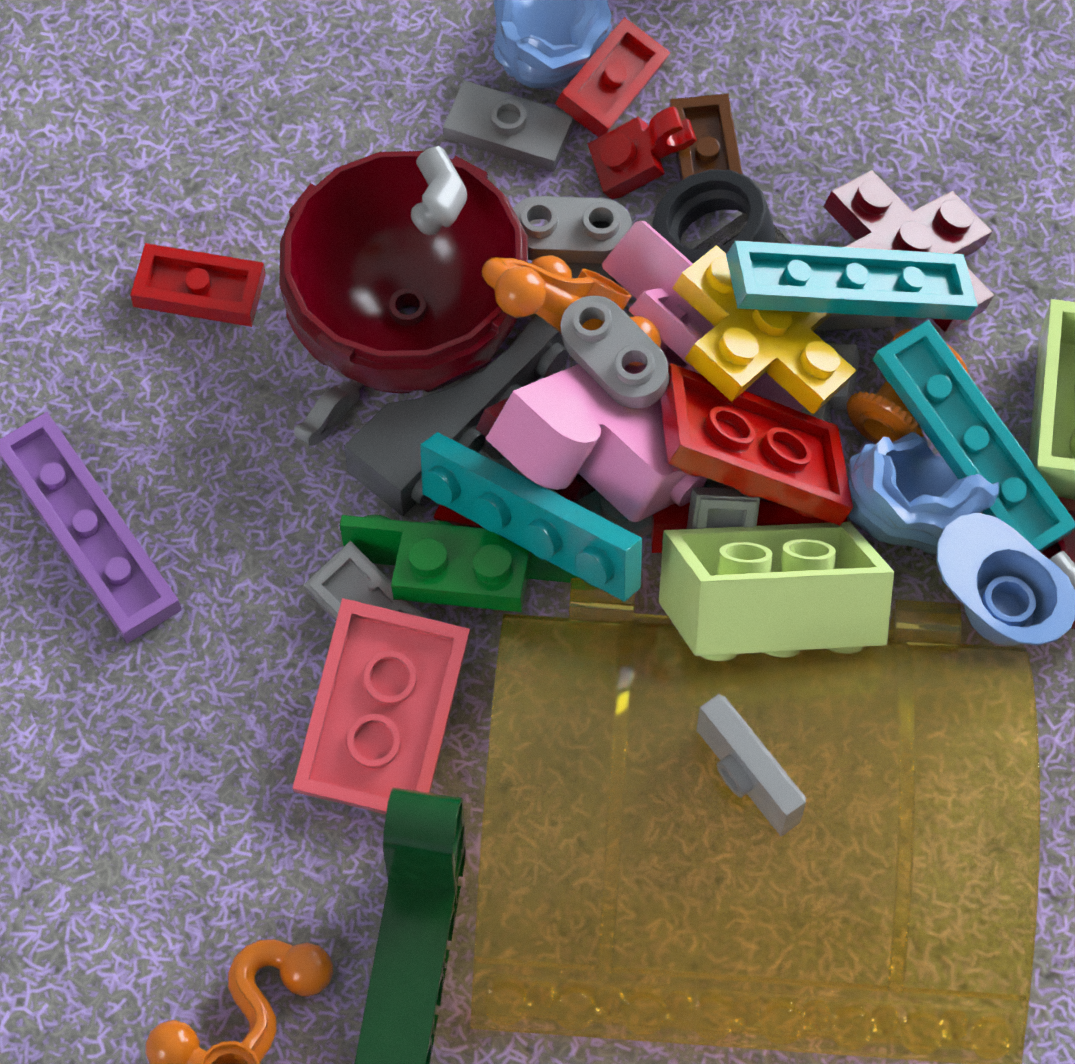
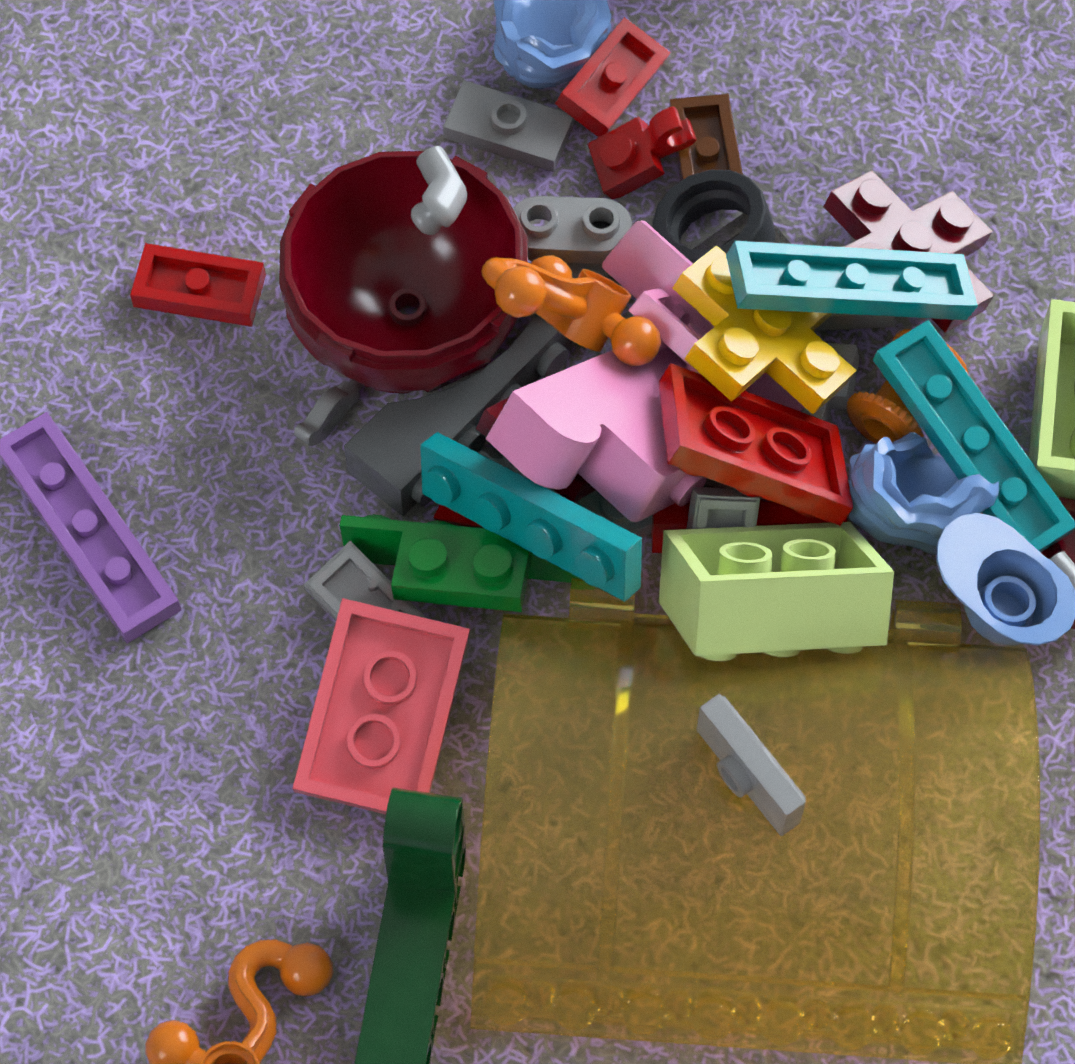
light grey plate [561,296,669,409] -> none

